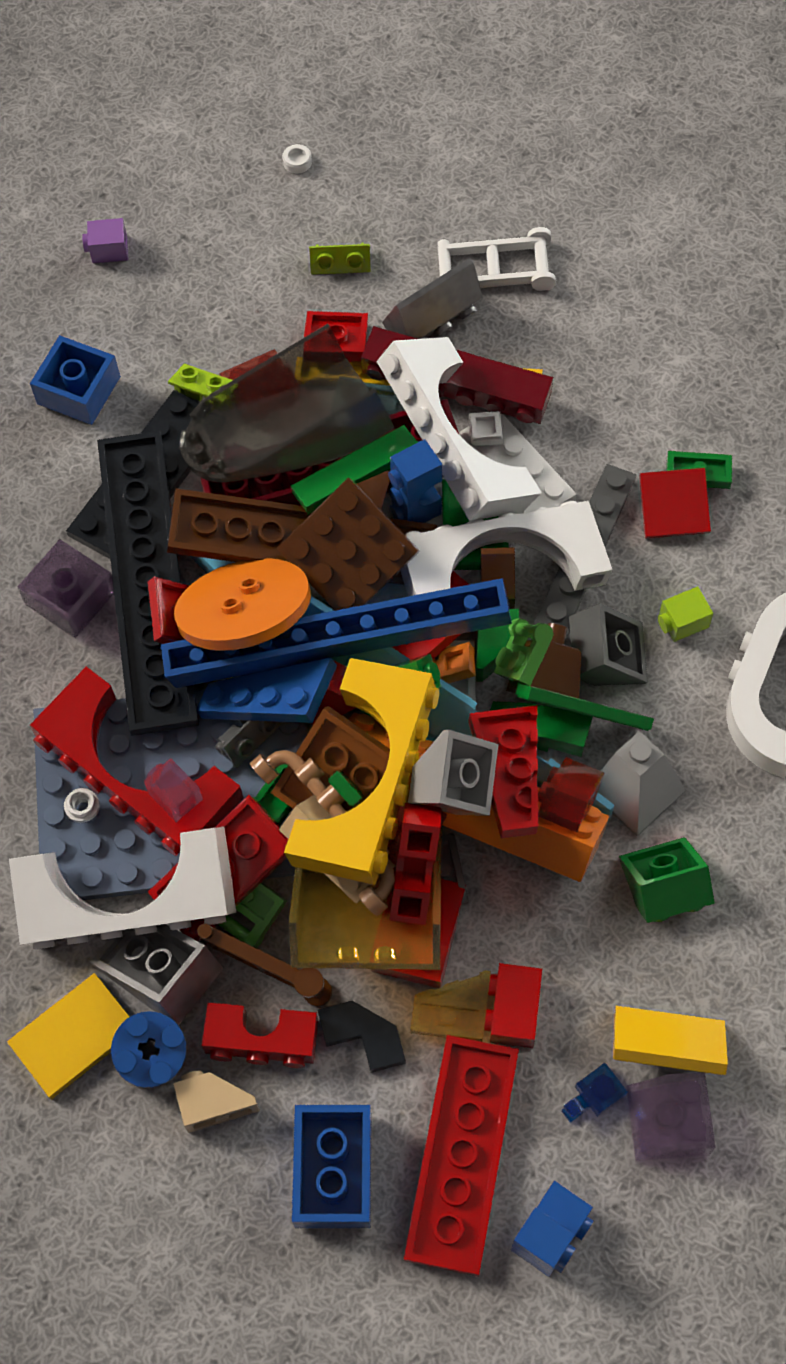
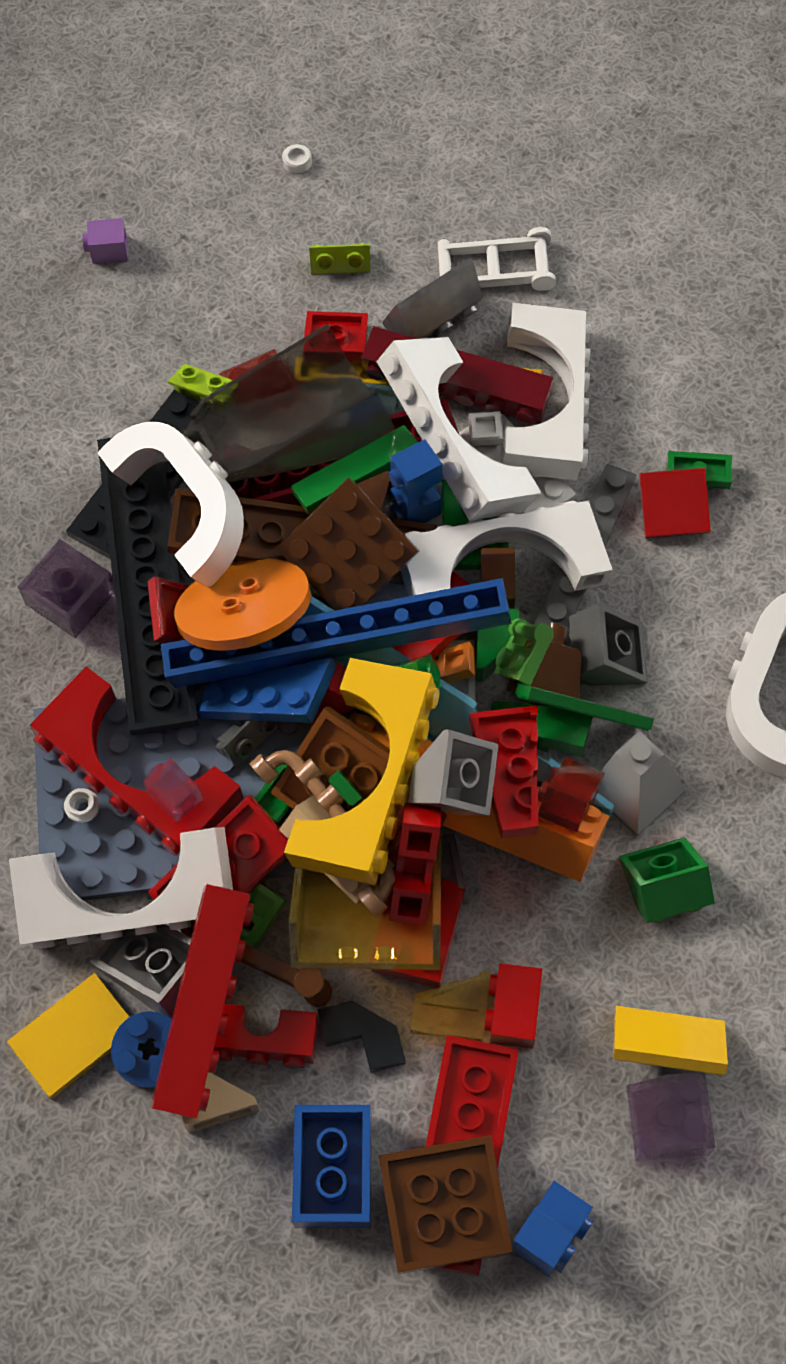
blue brick [30,335,121,425] -> none
clear blue plate [561,1063,628,1123] -> none
lime brick [658,586,714,642] -> none
none -> white arch [98,422,244,588]
none -> red brick [151,884,254,1118]
none -> reddish brown plate [379,1135,513,1275]
none -> white arch [501,303,591,481]

